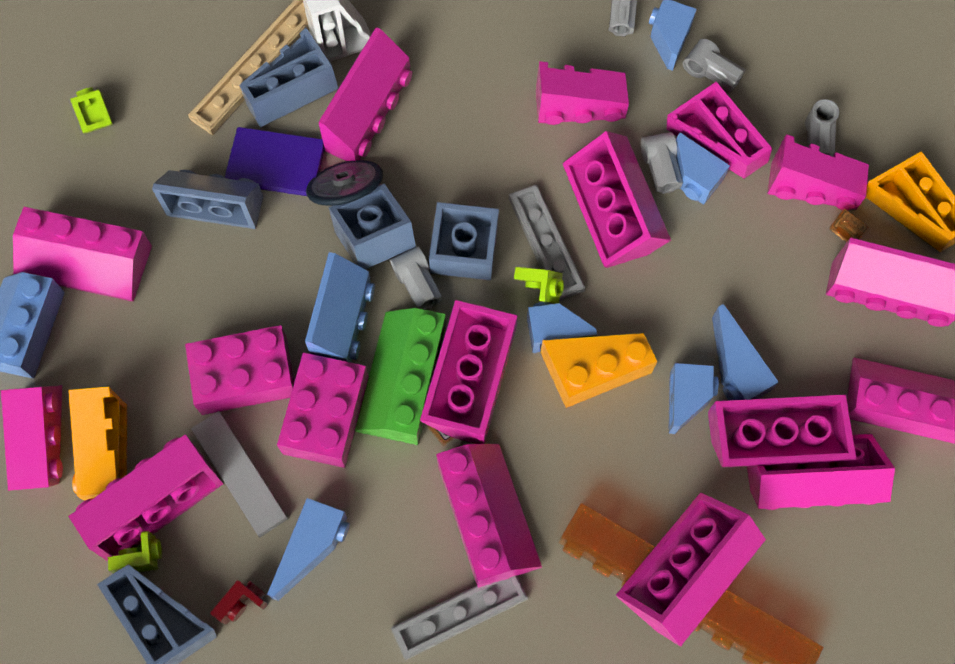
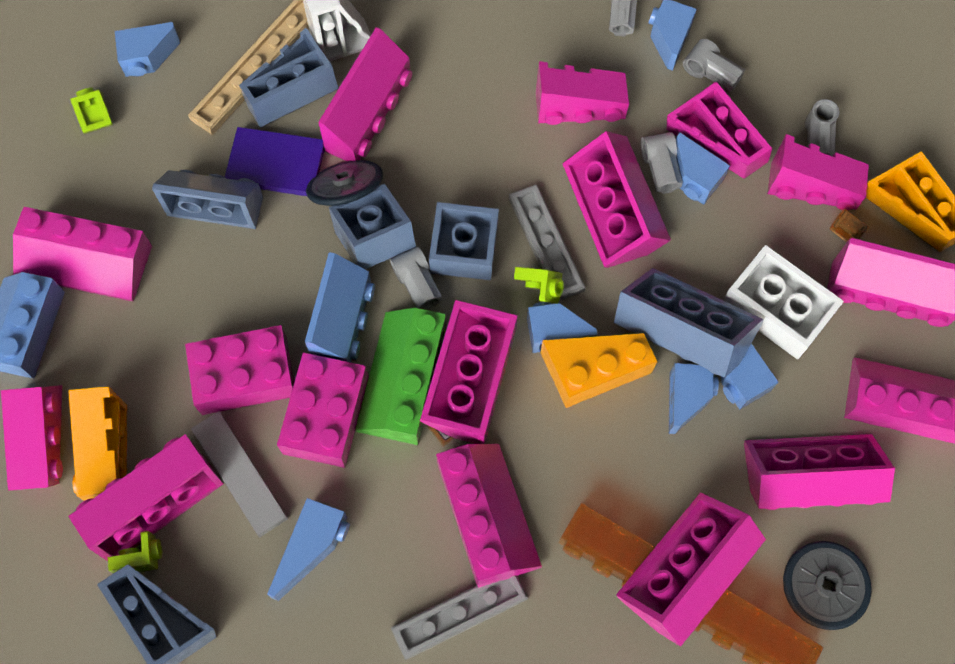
dark red bracket [210,580,268,625] -> none
dark pink slope [708,395,856,467] -> none
none -> medium blue slope [115,22,180,77]
none -> sand blue slope [614,268,763,378]
none -> white brick [723,245,844,360]
none -> dark grey wheel [783,541,872,630]

